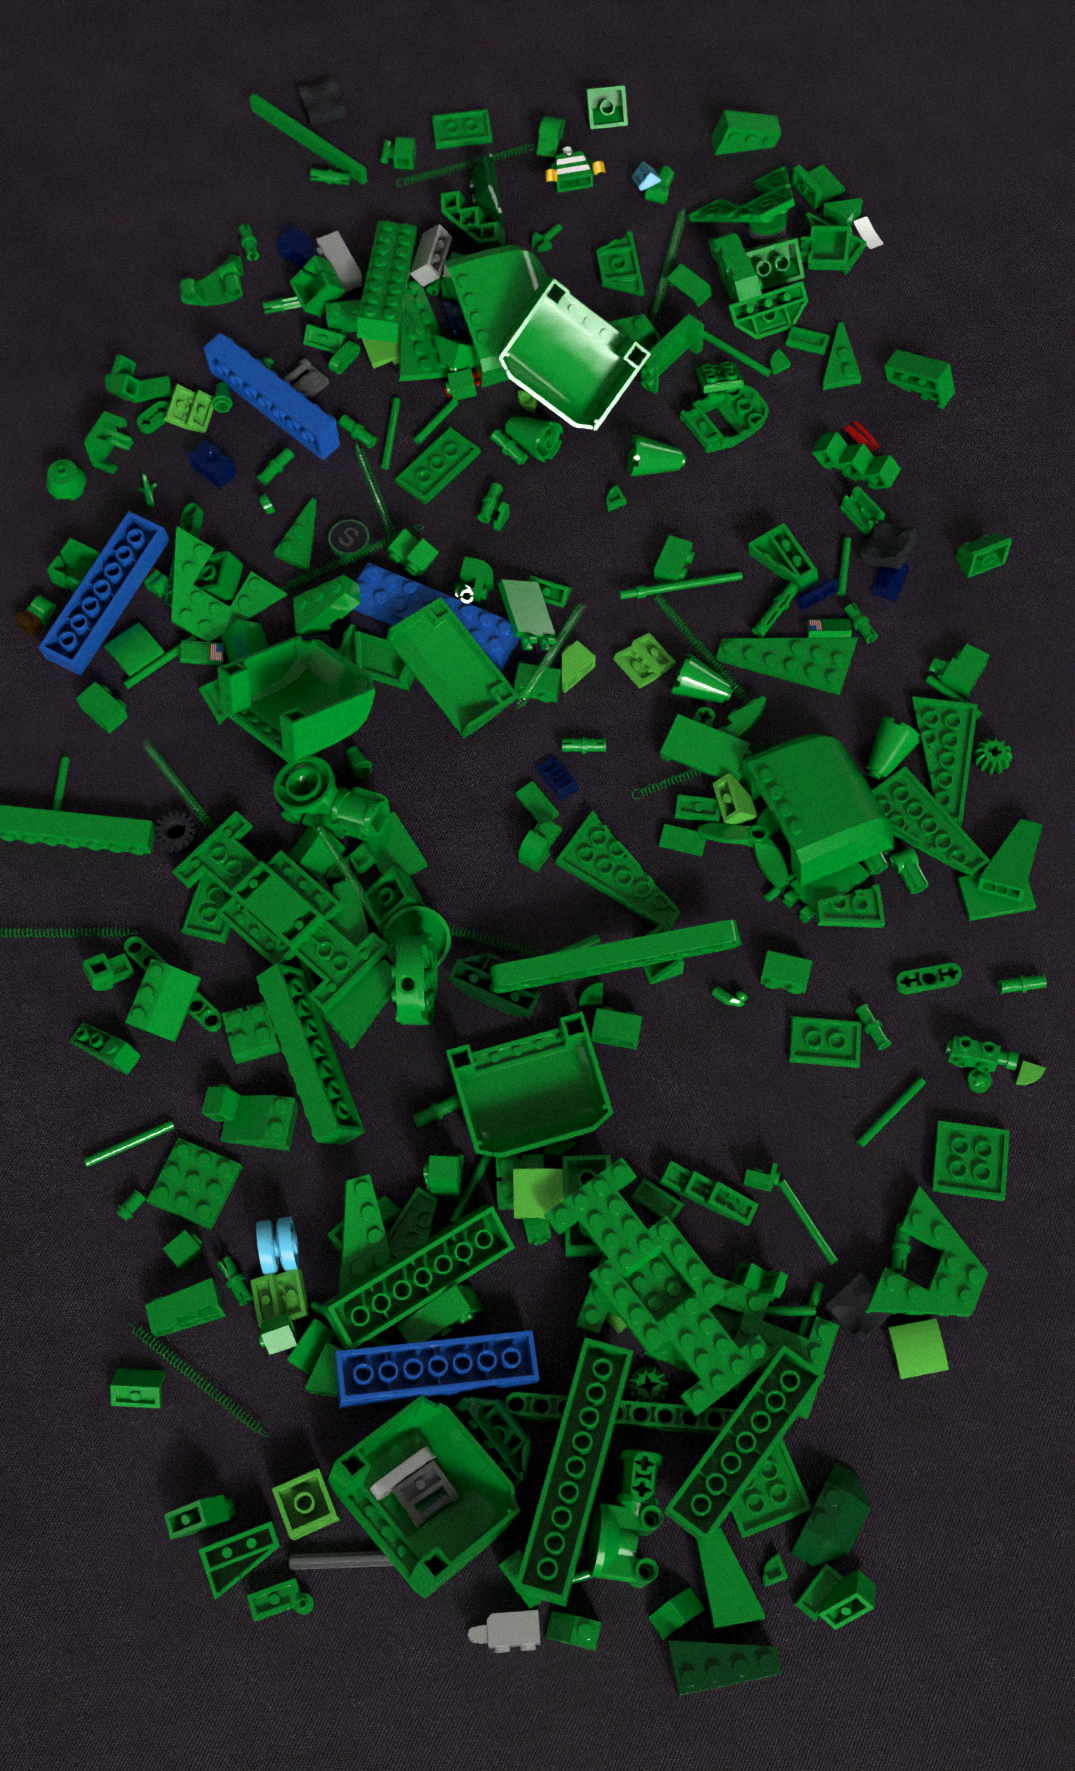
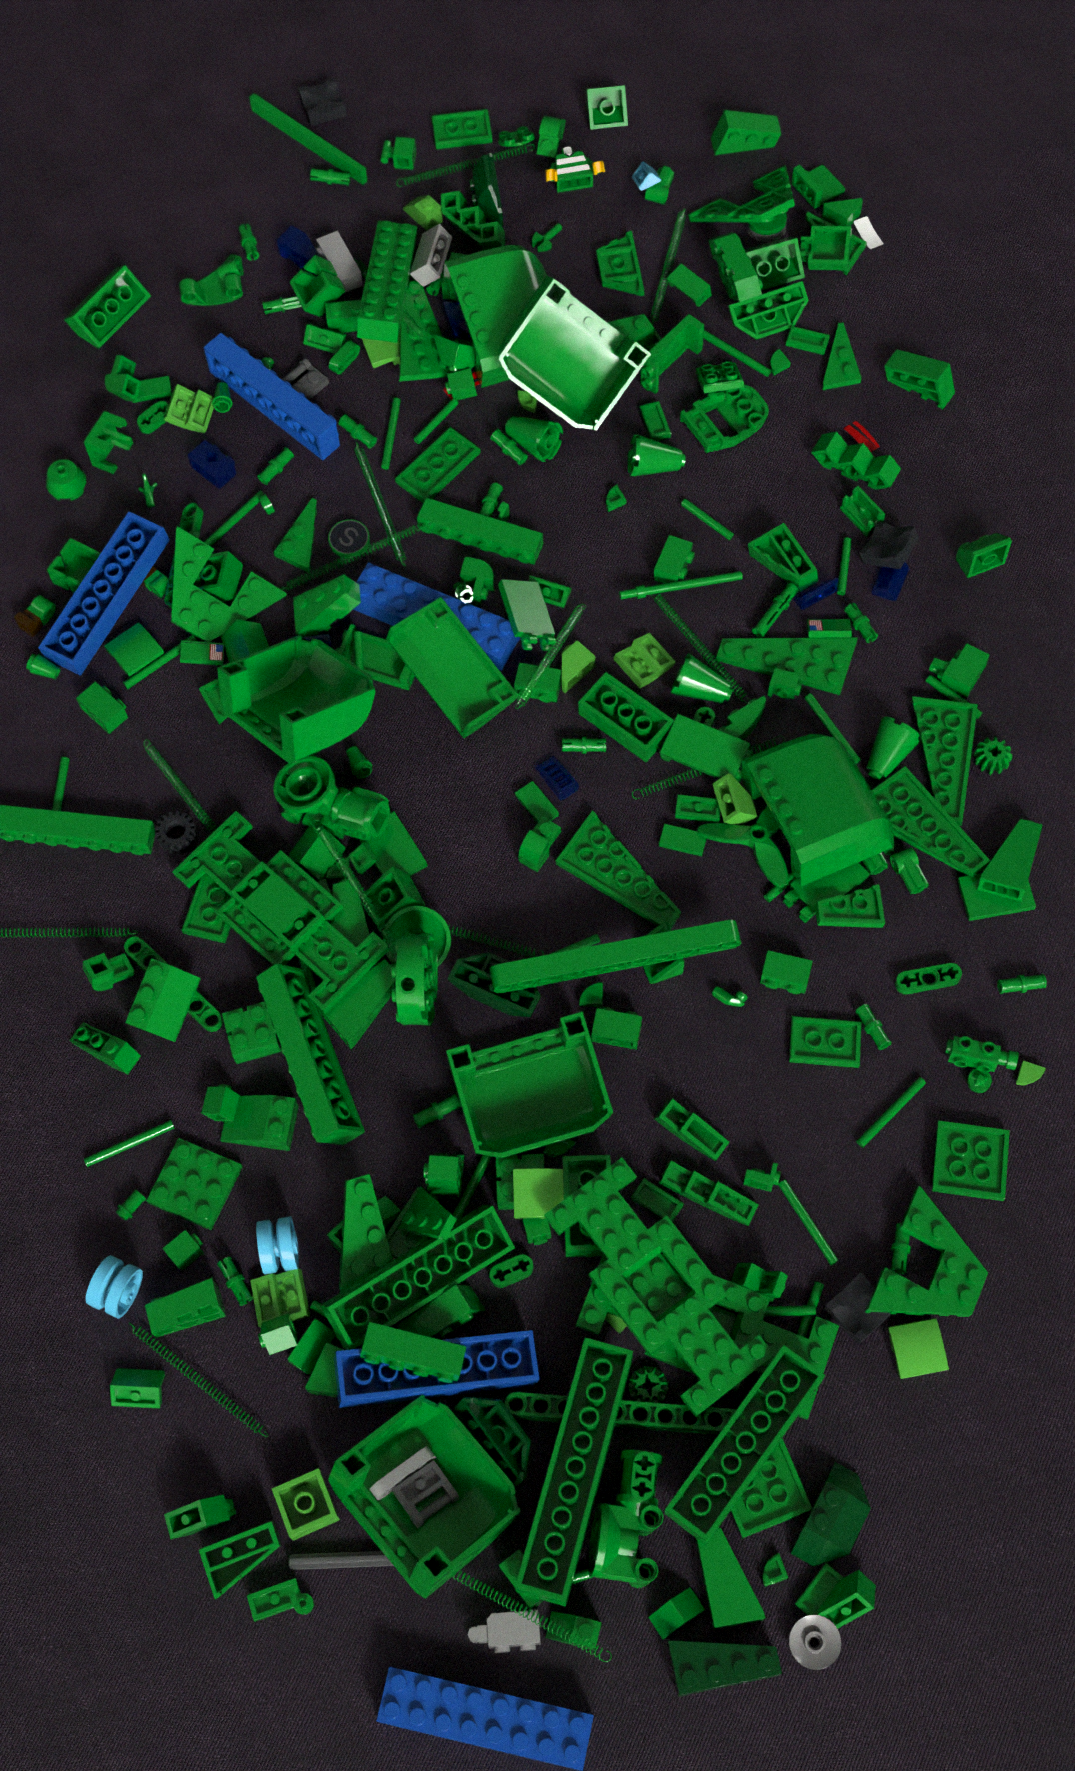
green brick [387,528,439,578] -> none
none -> green cone [26,654,60,679]
none -> green slope [64,265,151,348]
none -> medium azure wheel [86,1255,143,1319]
none -> green bar [204,490,264,546]
none -> green brick [360,1322,466,1383]
none -> blue brick [377,1667,594,1771]
none -> green wing [399,1186,457,1241]
none -> bright green slope [403,195,443,231]
none -> green brick [417,498,543,565]
none -> green piece [452,1570,612,1662]
none -> green beam [489,1254,534,1288]
none -> green dish [498,126,535,147]
none -> green slope [578,672,674,762]
none -> green tile [640,401,671,441]
none -> green slope [654,1098,729,1161]
none -> green bar [681,499,734,540]
none -> green brick [768,668,802,699]
none -> light grey dish [789,1615,841,1670]
none -> green bar [804,693,861,764]

